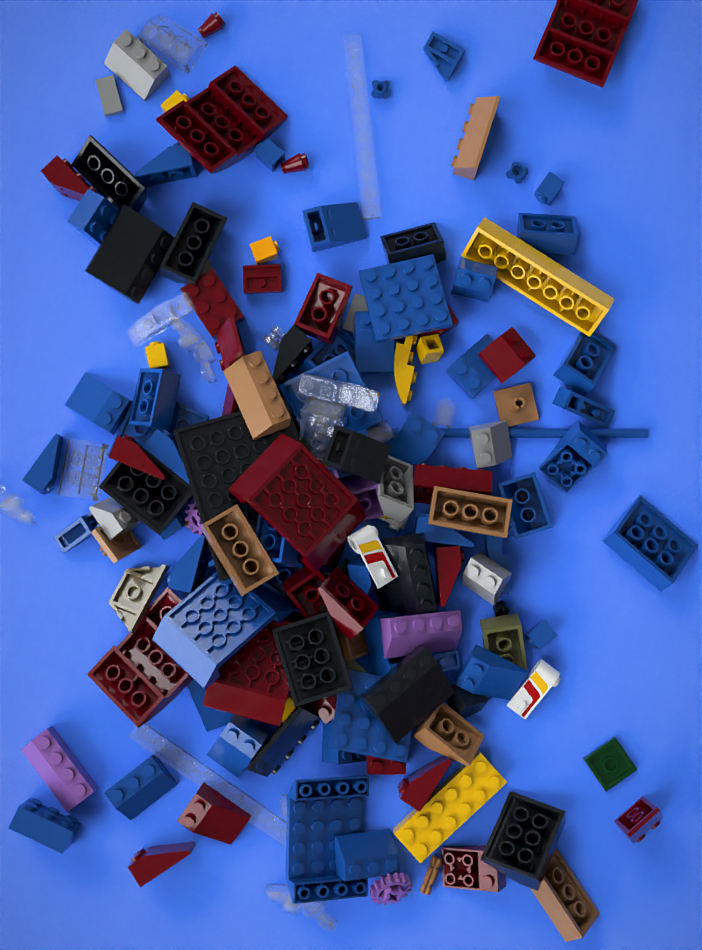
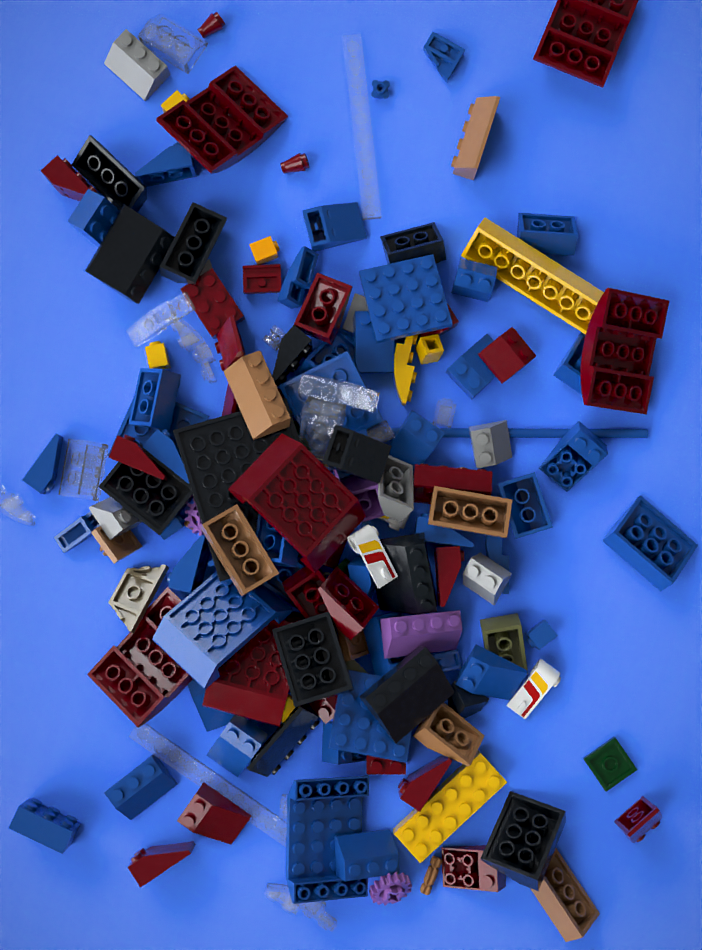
medium lavender slope [21,725,99,812] -> none
blue slope [65,373,132,435] -> none
light grey tile [95,75,124,117] -> none
blue brick [255,138,285,172] -> none
medium nougat tile [493,383,539,427] -> none
black hinge [493,600,510,617] -> none
blue plate [506,162,528,184] -> none
blue brick [534,172,565,206] -> none
blue slope [552,386,615,428] -> none
none -> blue slope [277,246,319,309]
none -> dark red slope [580,288,669,415]

